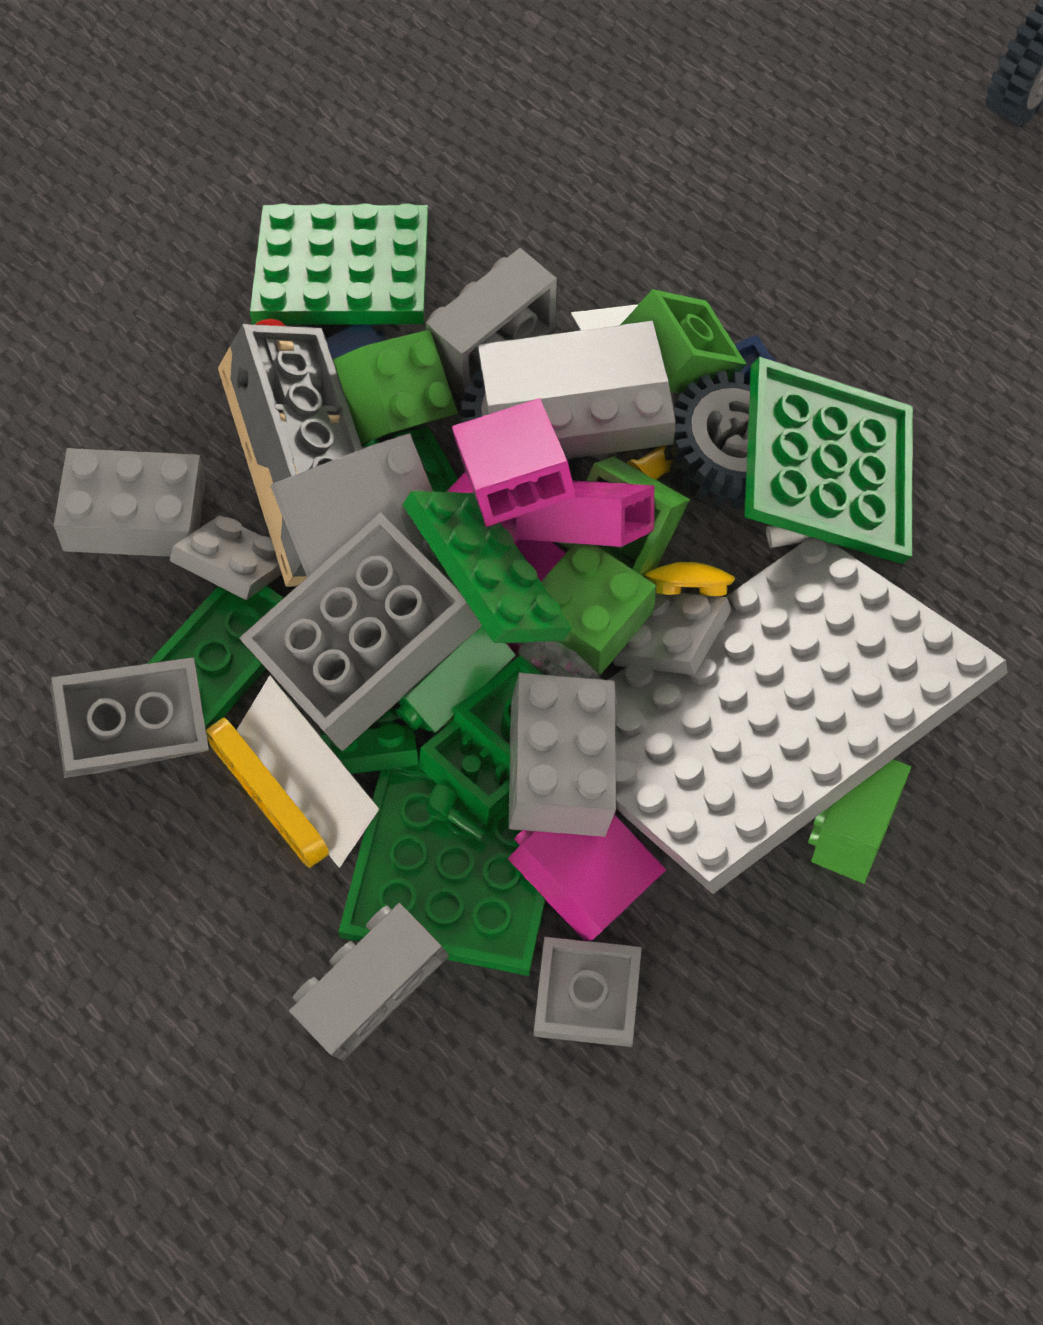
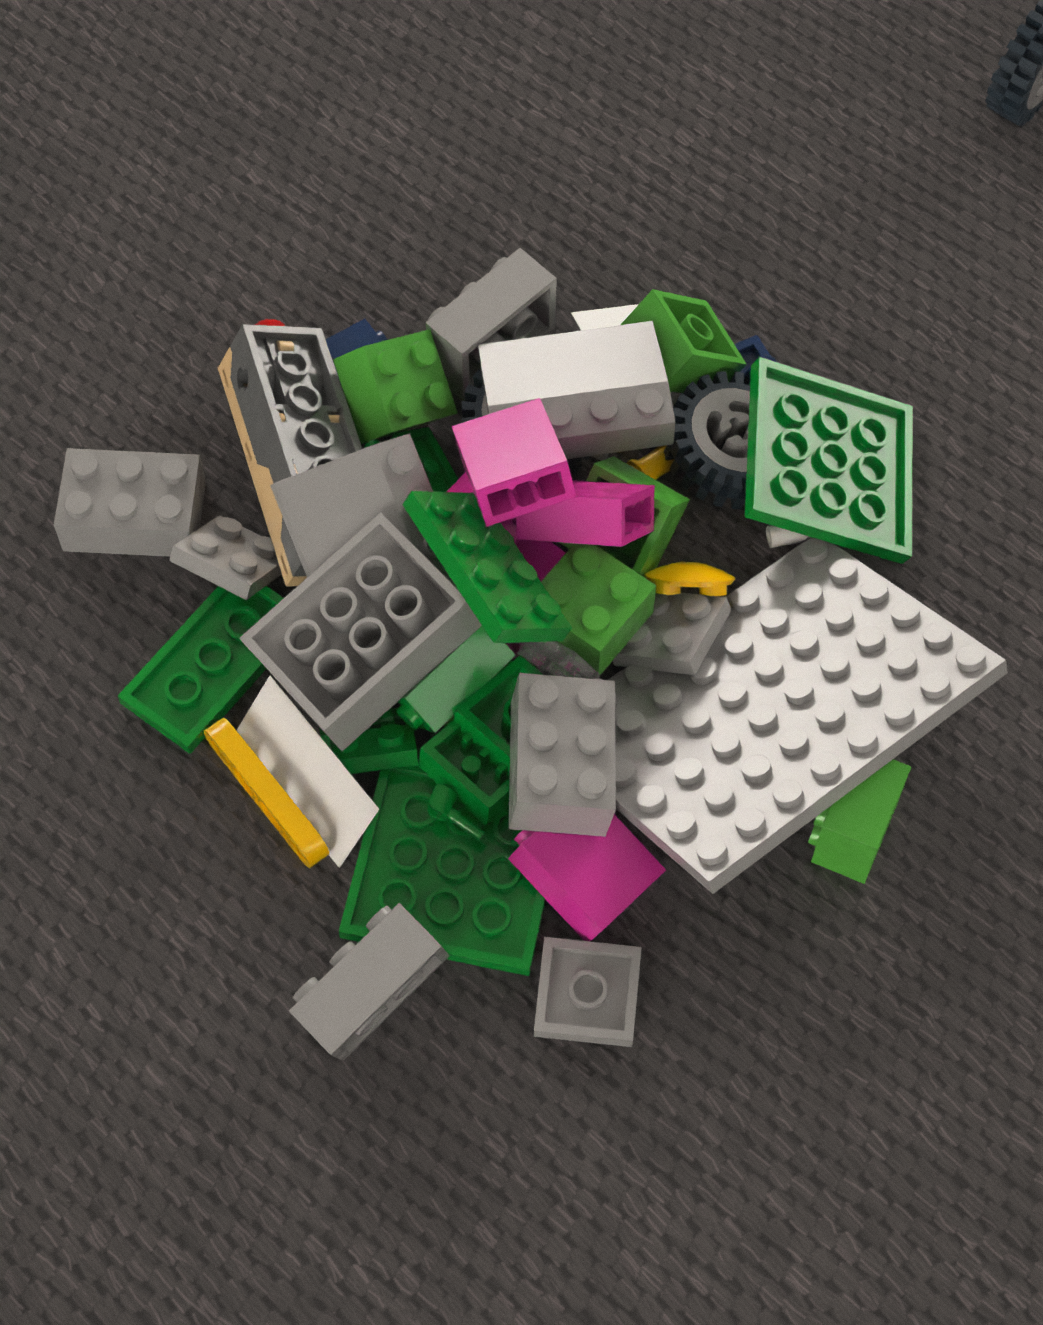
light grey slope [50,657,209,778] -> none
plate [250,203,428,325] -> none

